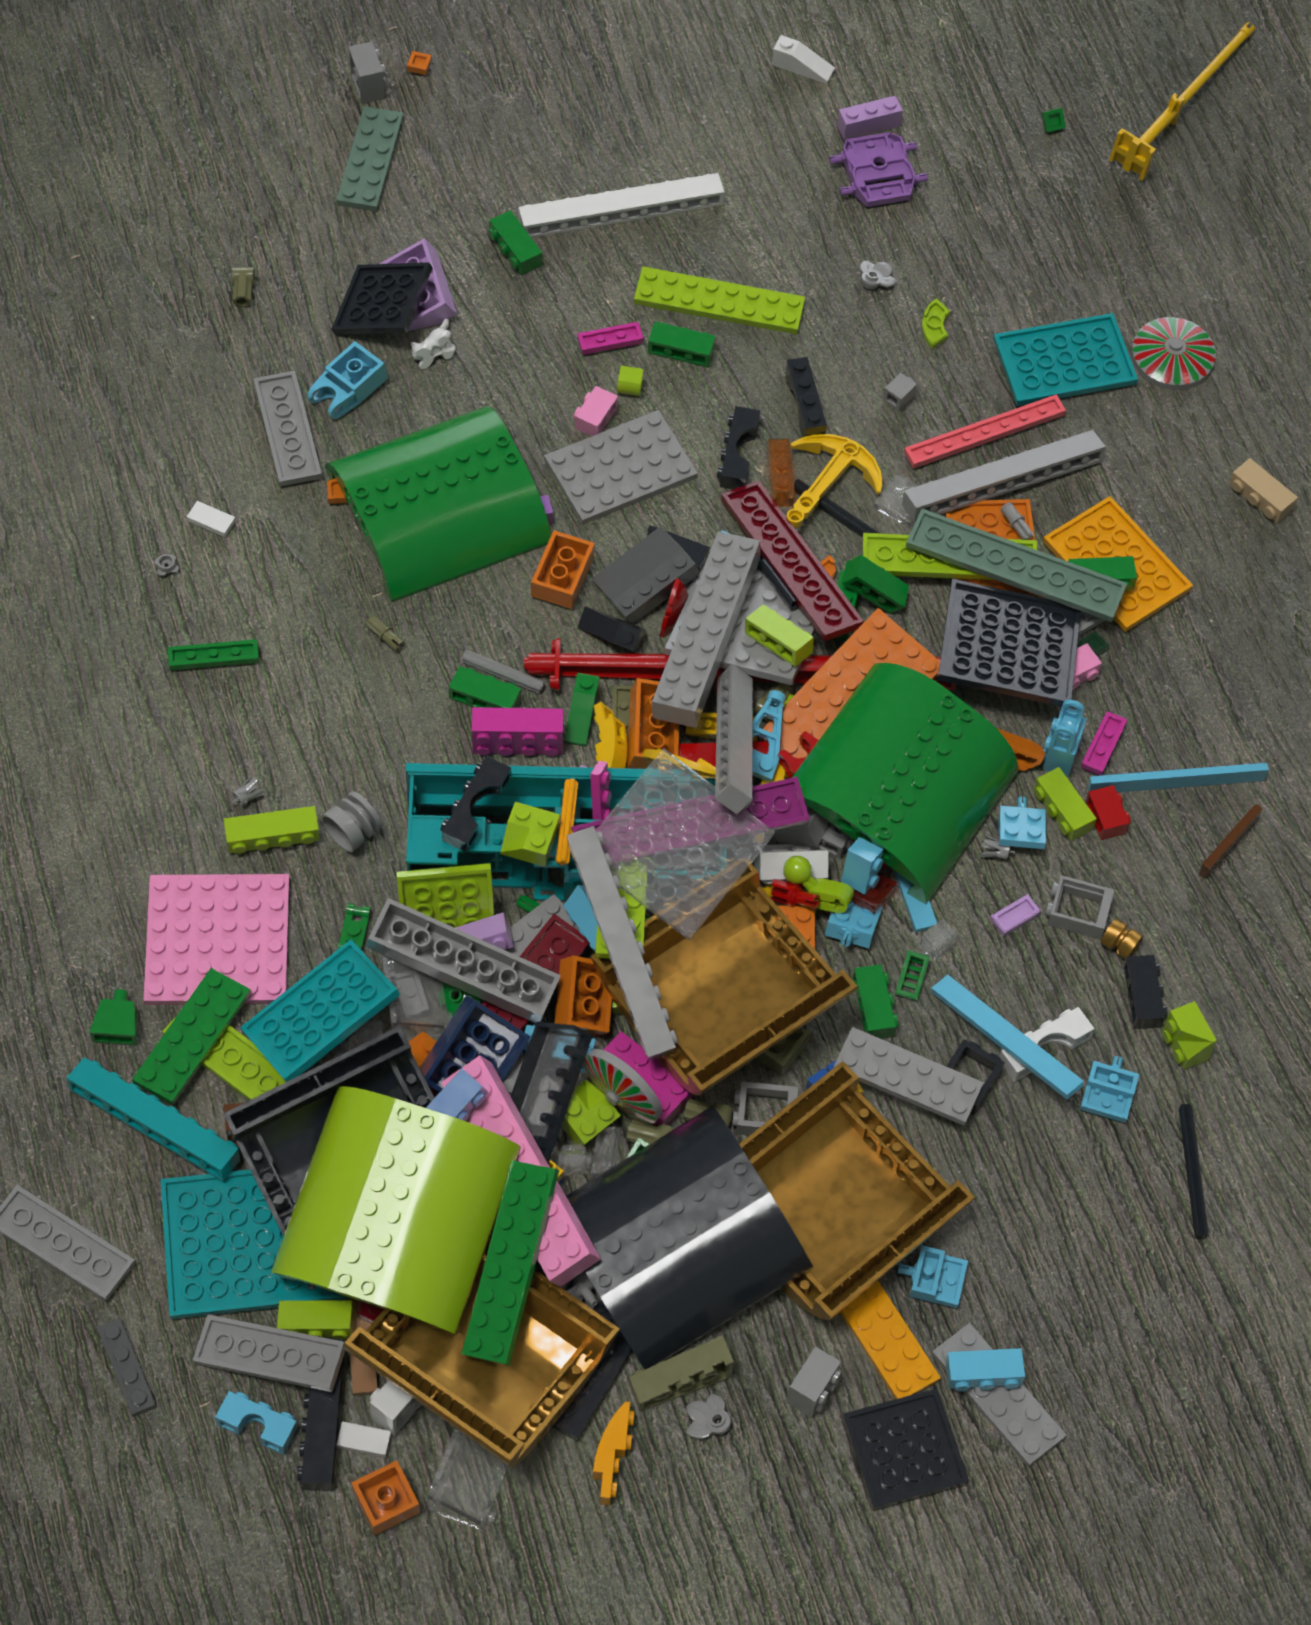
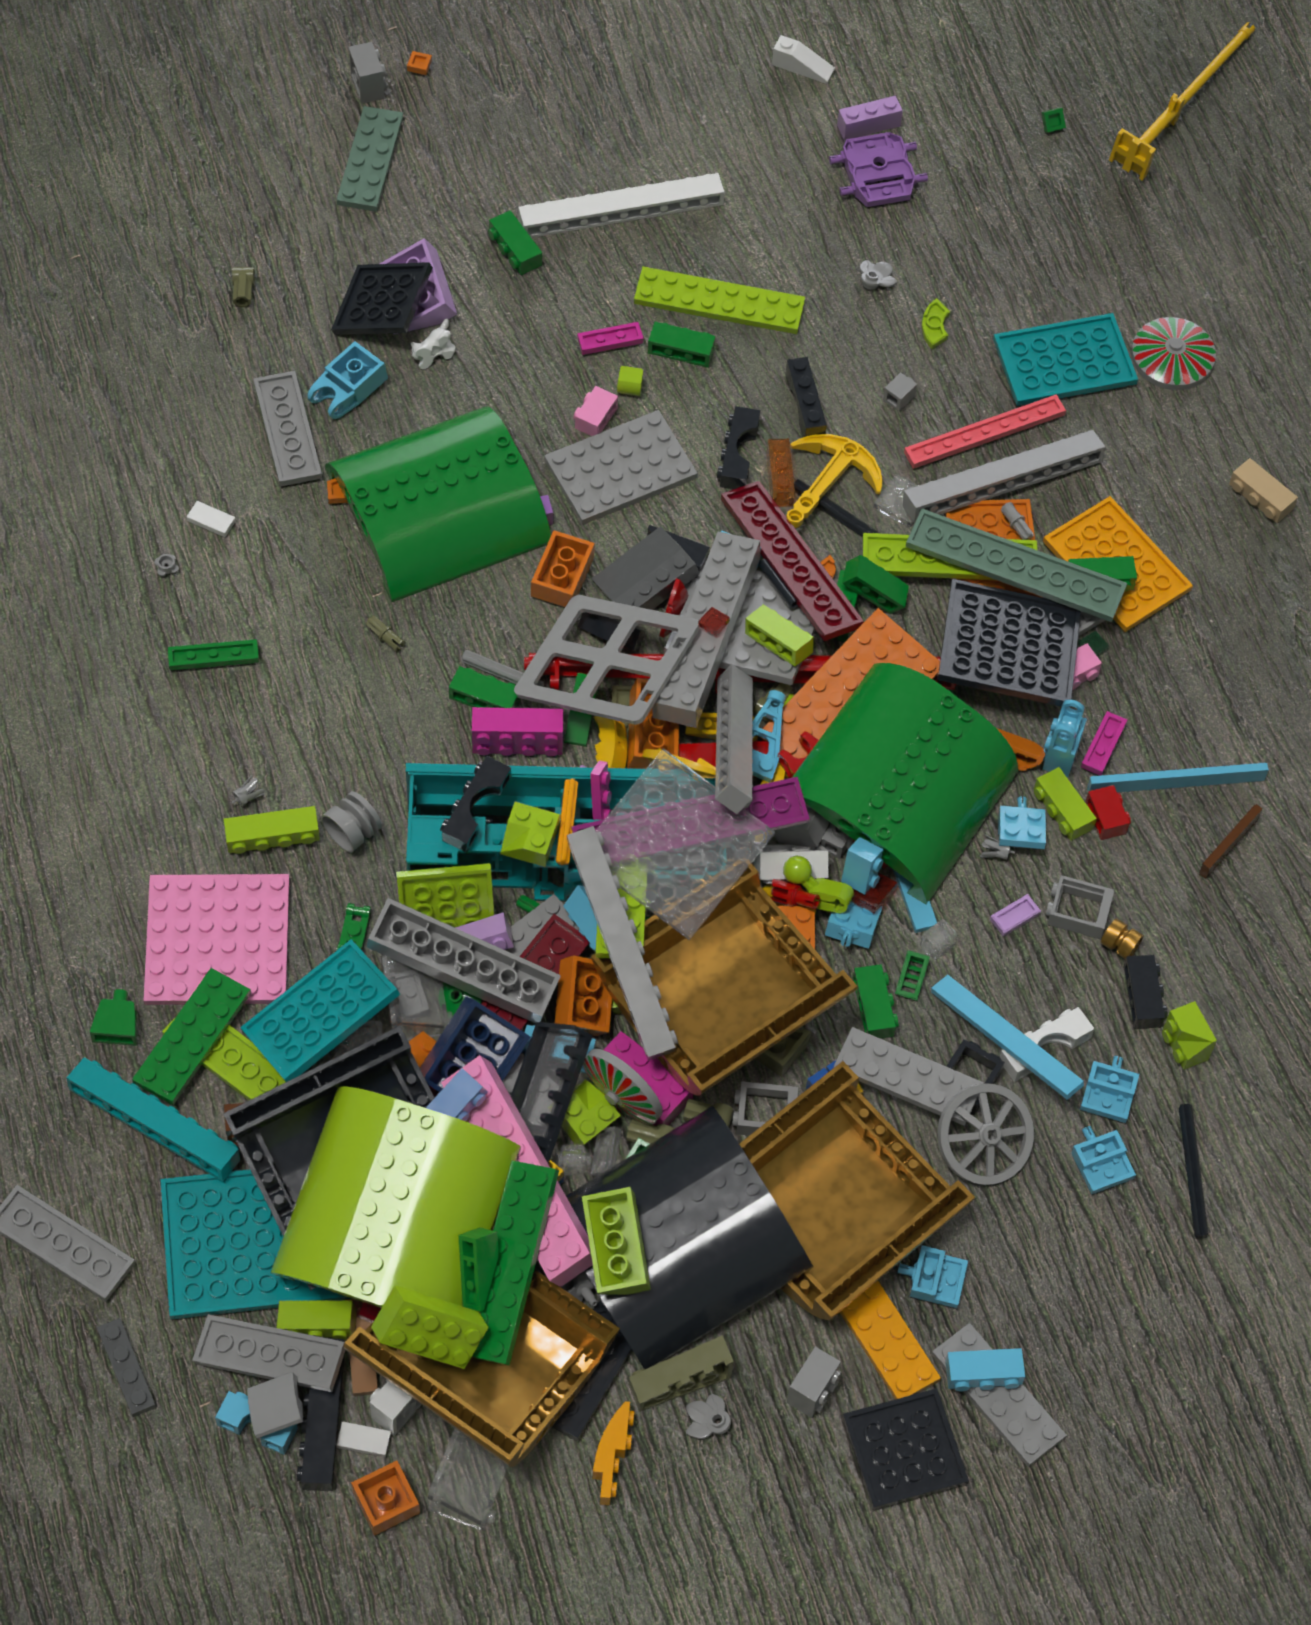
none -> light grey slope [247,1372,303,1438]
none -> lime brick [371,1285,488,1369]
none -> green slope [458,1227,499,1312]
none -> light grey window [514,595,700,724]
none -> lime slope [582,1187,651,1295]
none -> clear red tile [698,607,730,636]
none -> light grey wheel [937,1083,1034,1185]
none -> medium azure plate [1071,1126,1136,1194]

